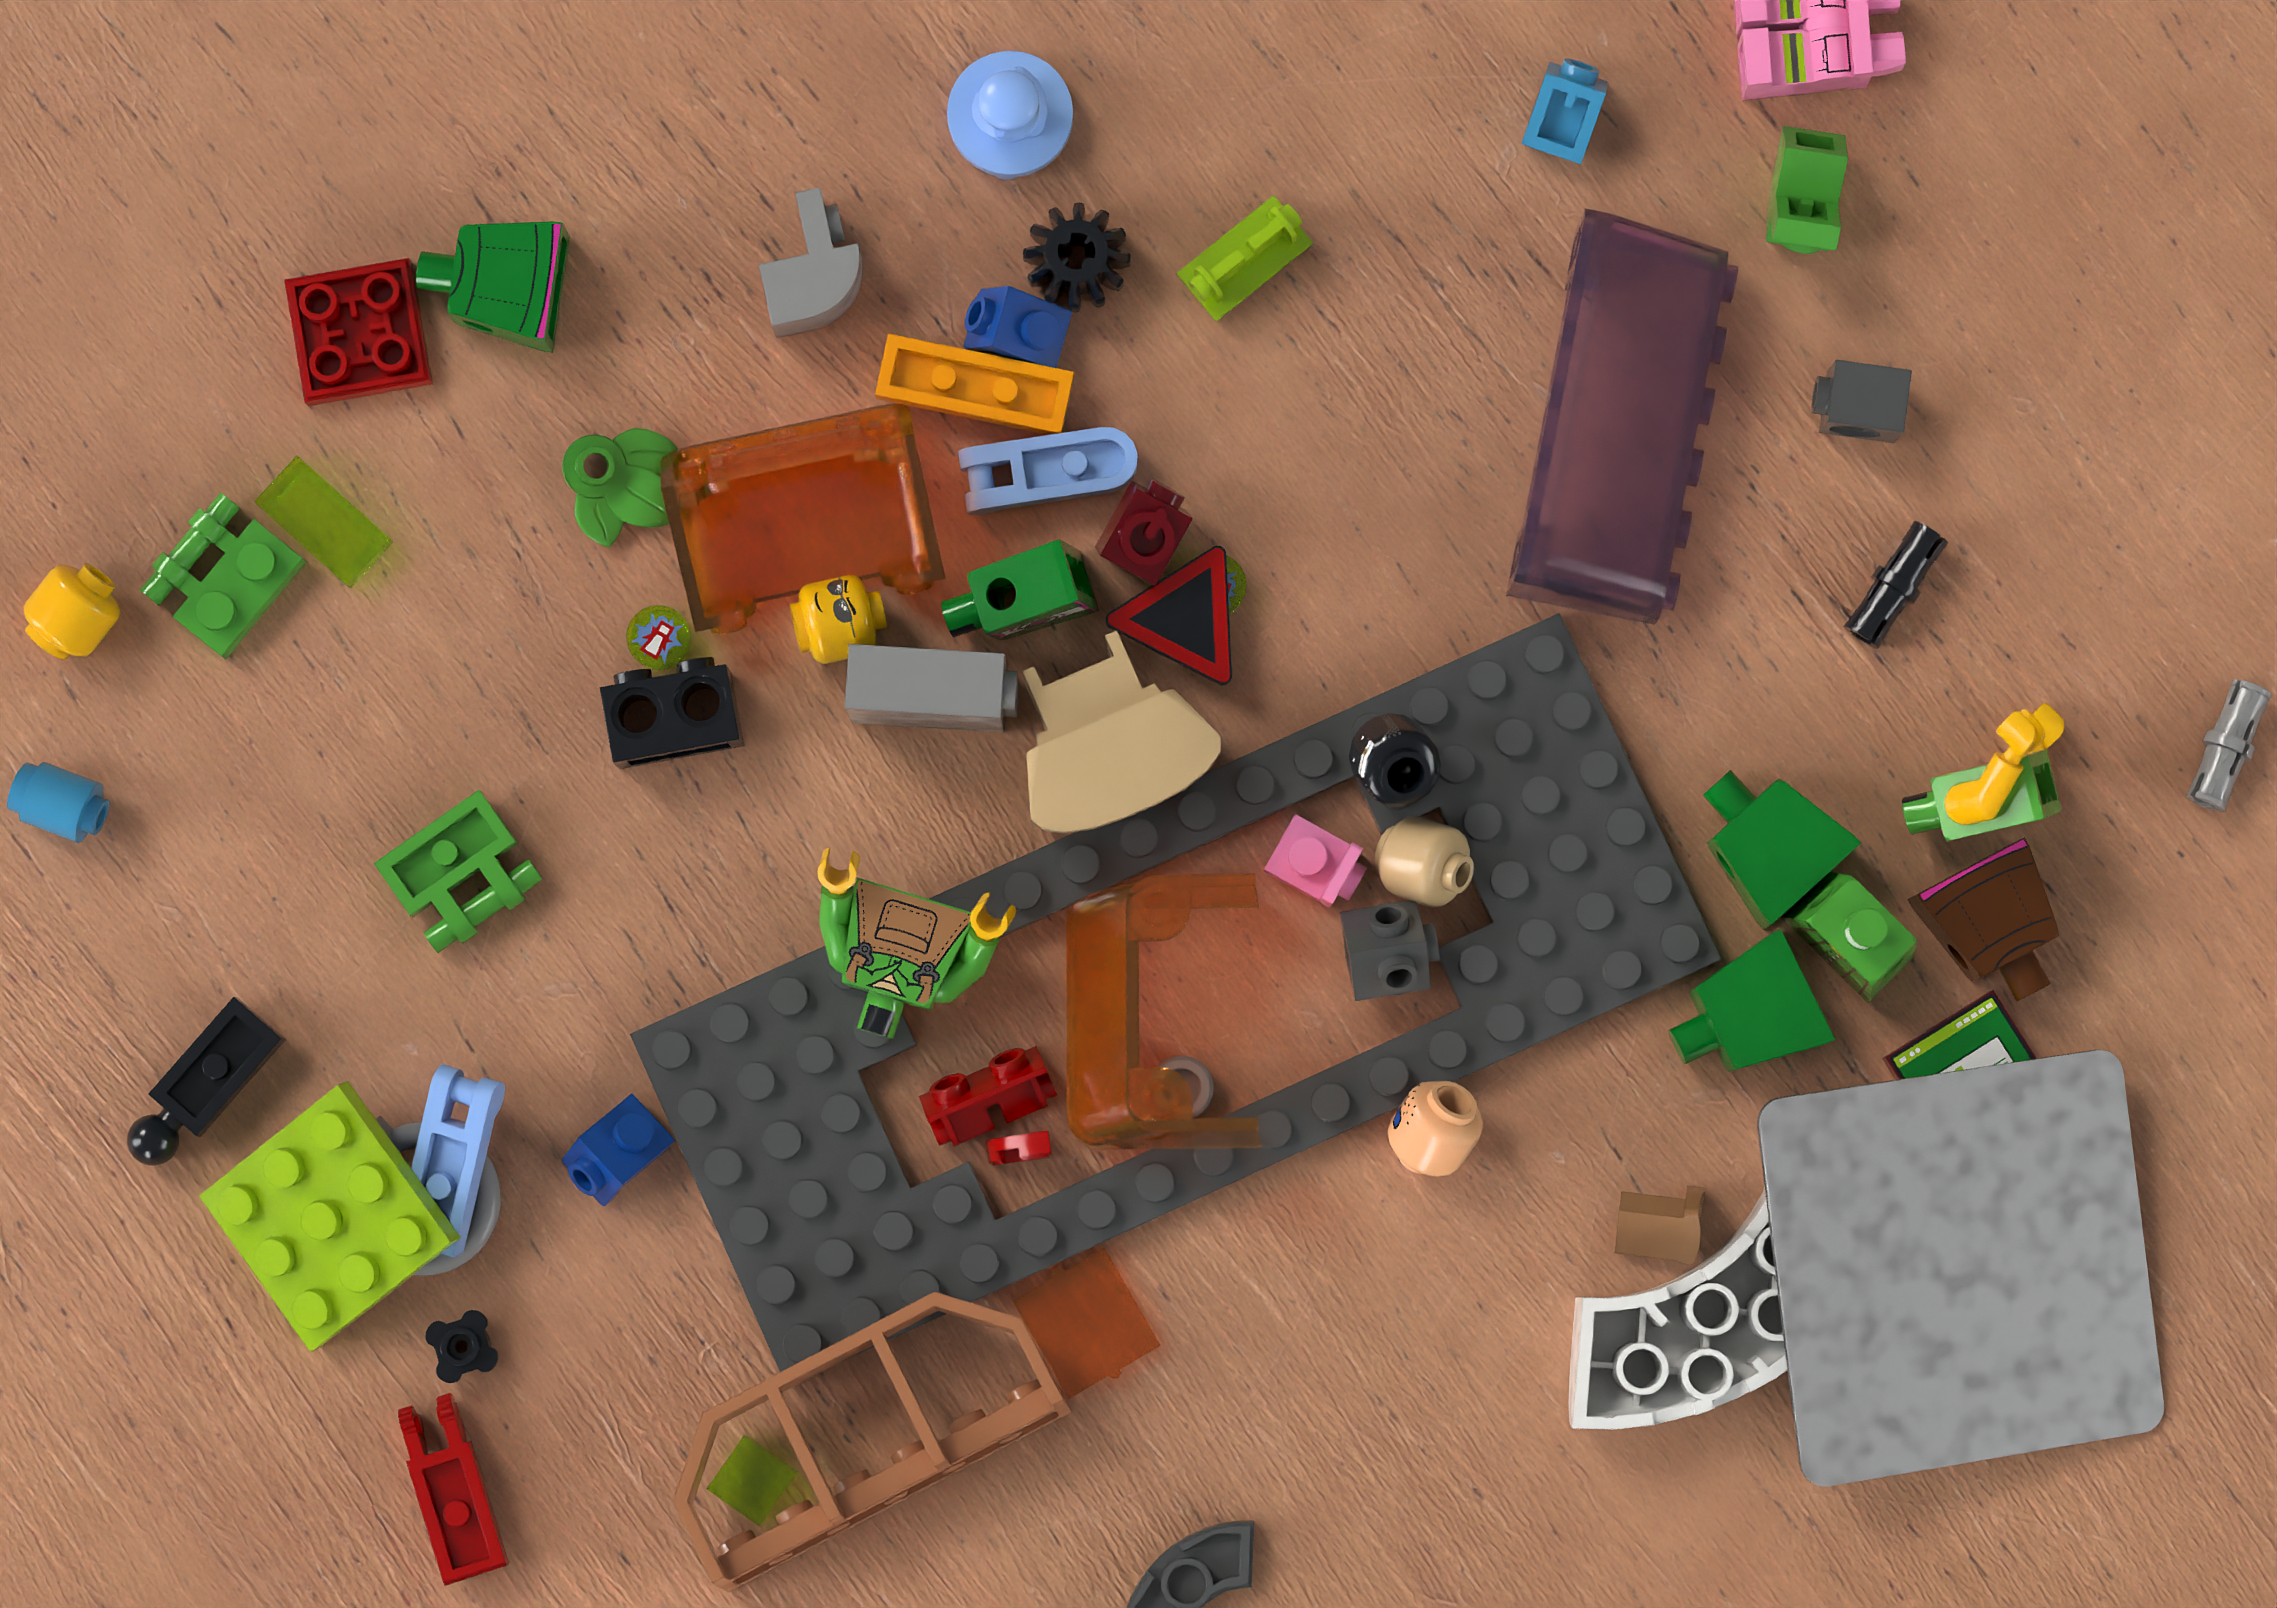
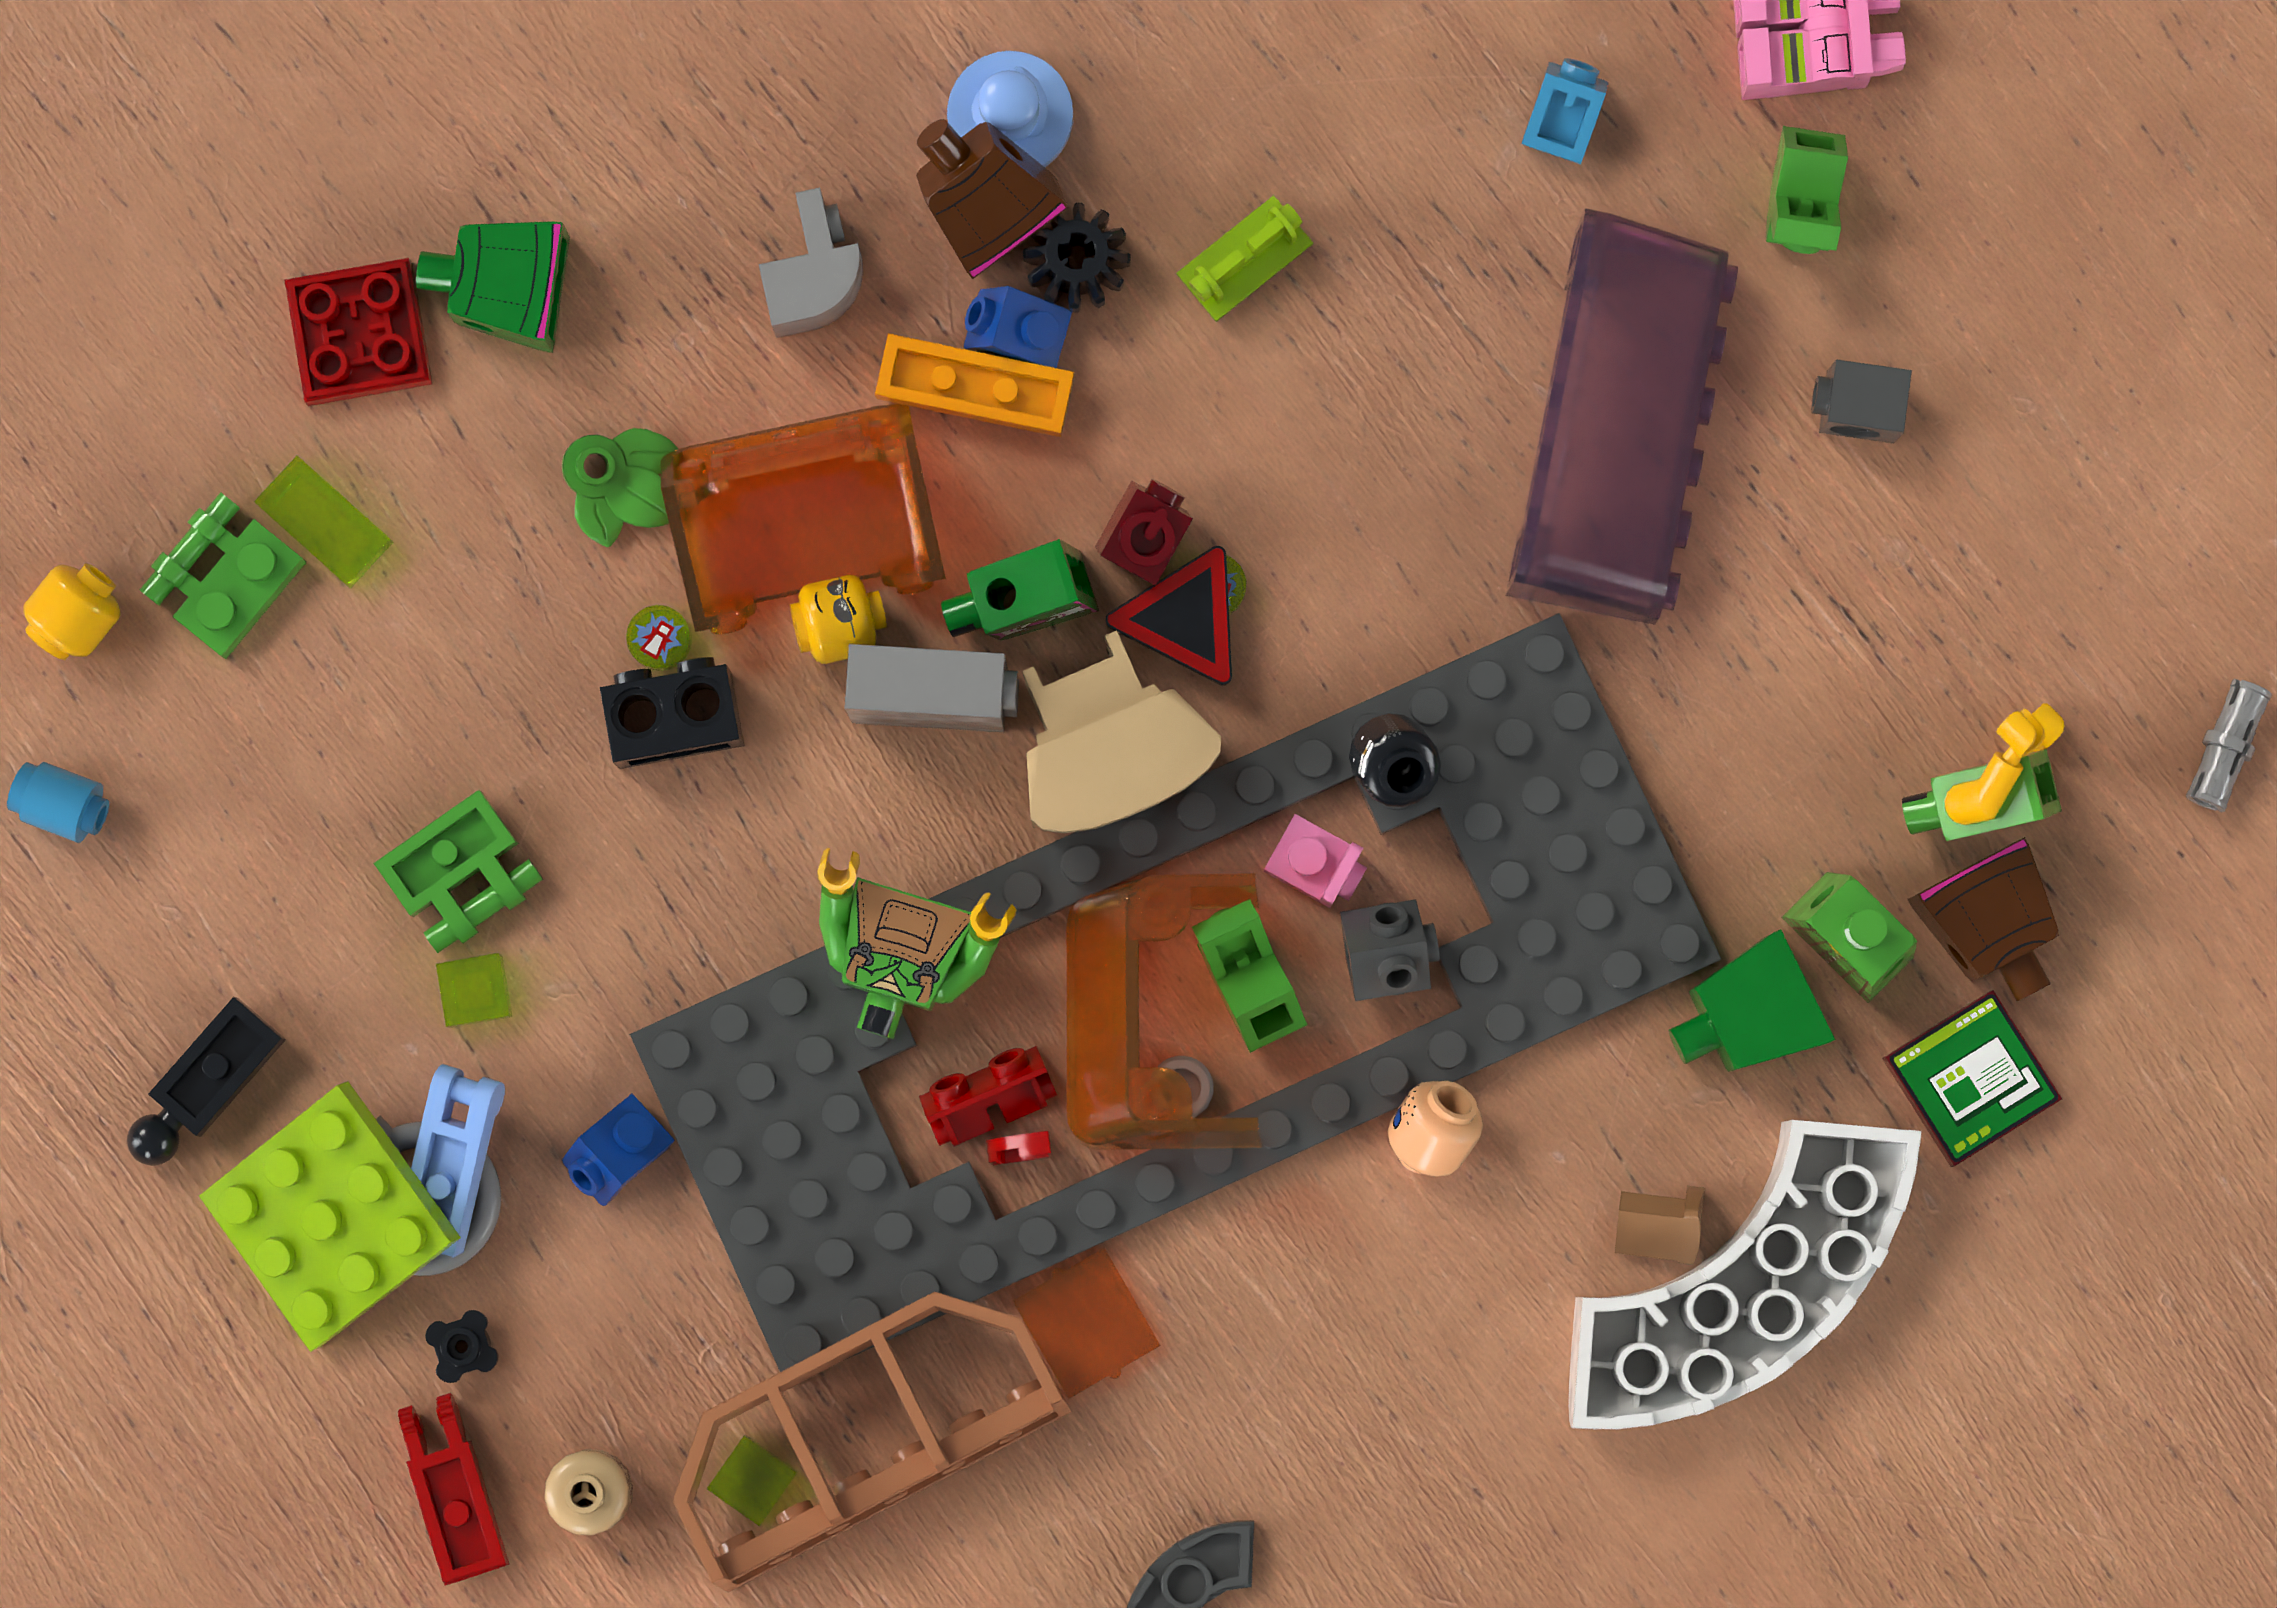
light blue plate [958,427,1138,515] -> none
tan head [1375,816,1474,907] -> none
green torso [1702,770,1861,929] -> none
flat silver piece [1757,1050,2164,1487] -> none
black pin [1843,521,1948,649] -> none
none -> clear neon green tile [436,953,512,1028]
none -> tan head [544,1449,633,1536]
none -> reddish brown torso [916,119,1069,279]
none -> bright green brick [1192,899,1307,1053]

